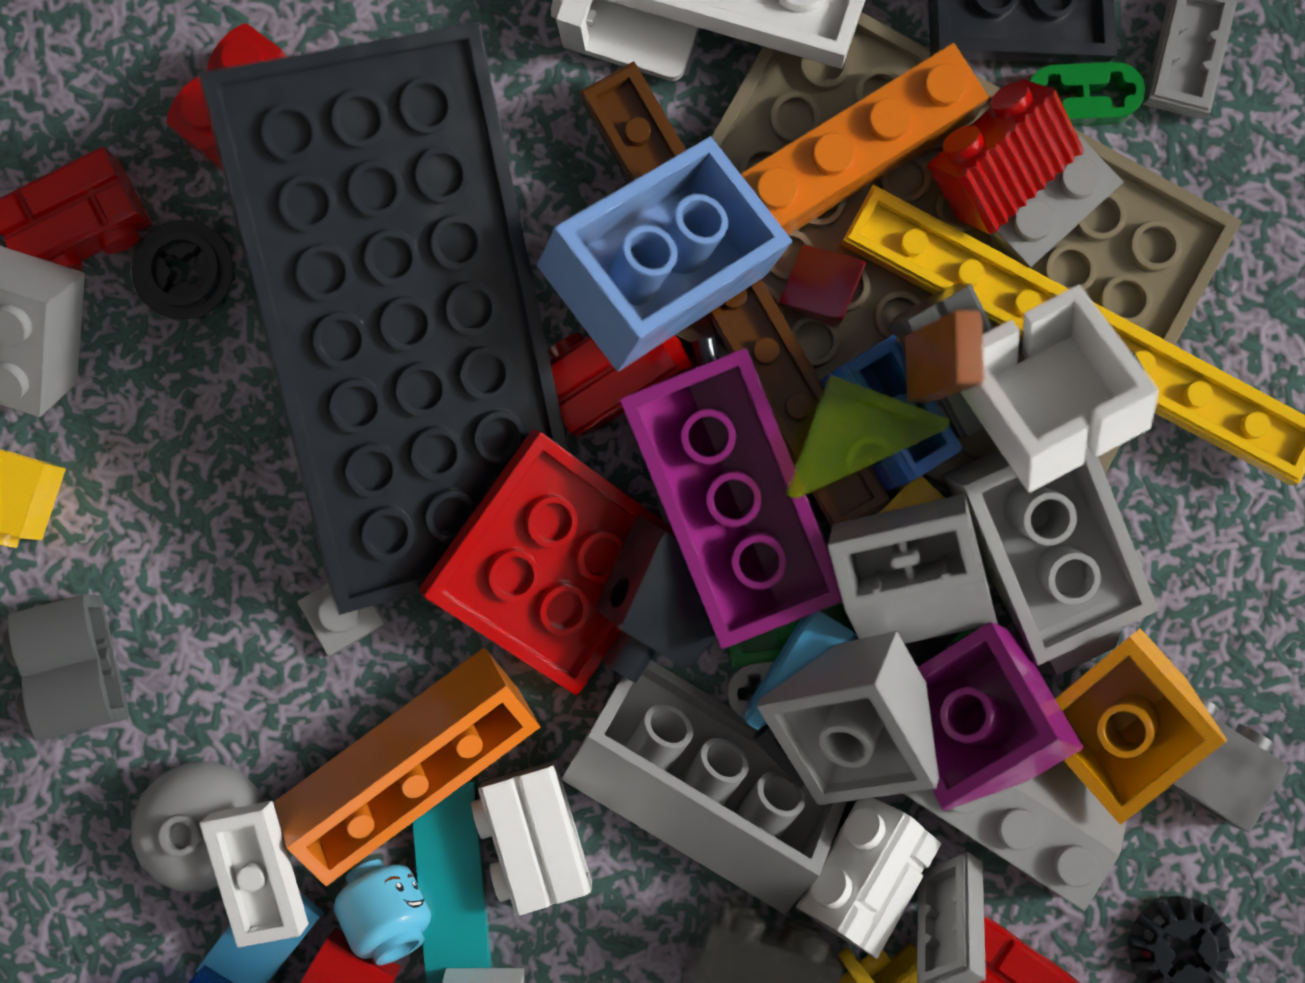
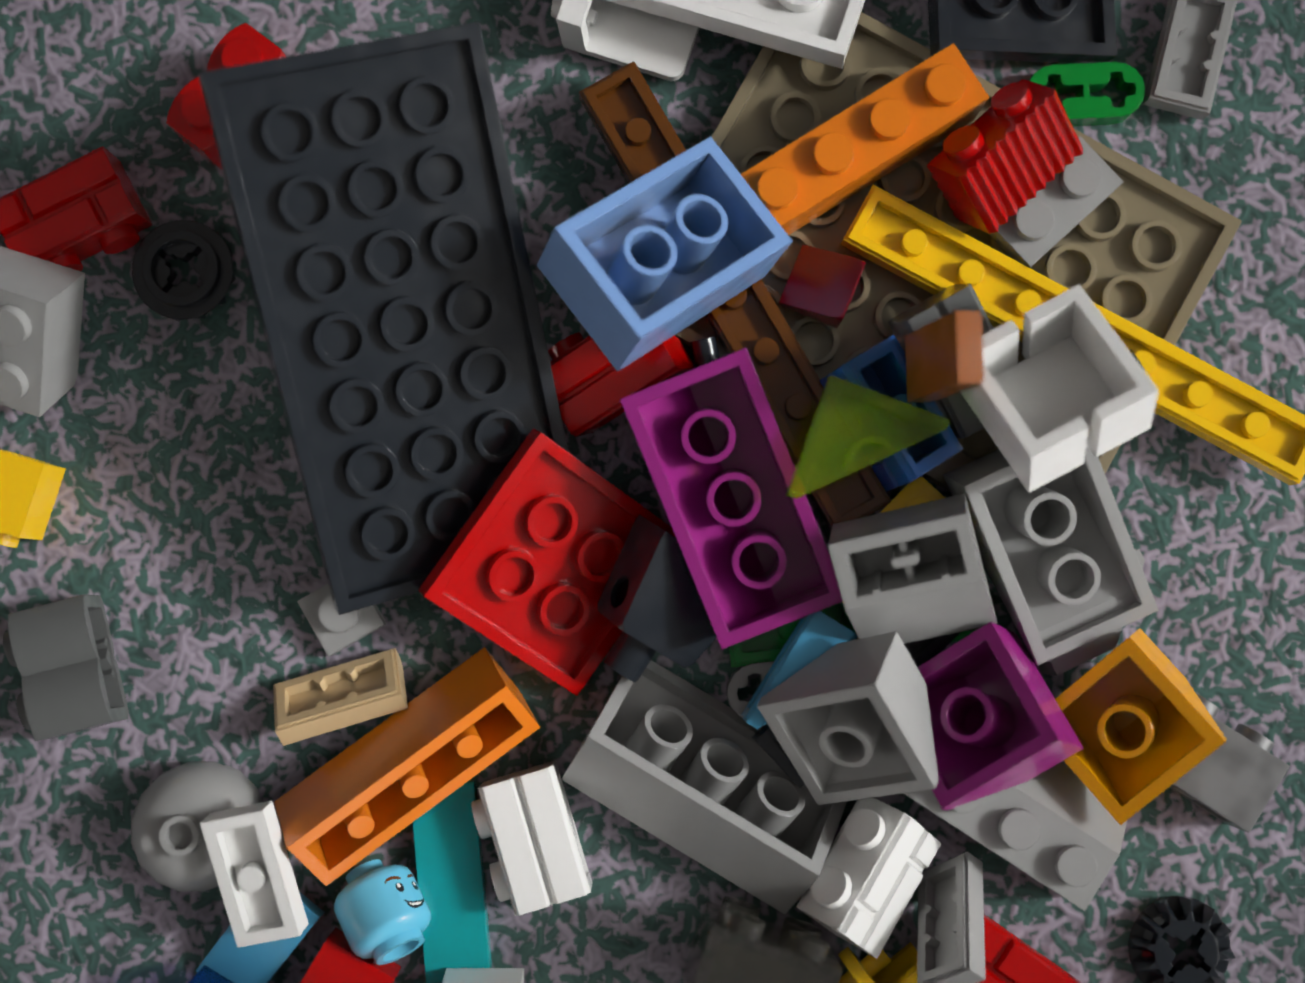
none -> tan plate [273,648,408,746]

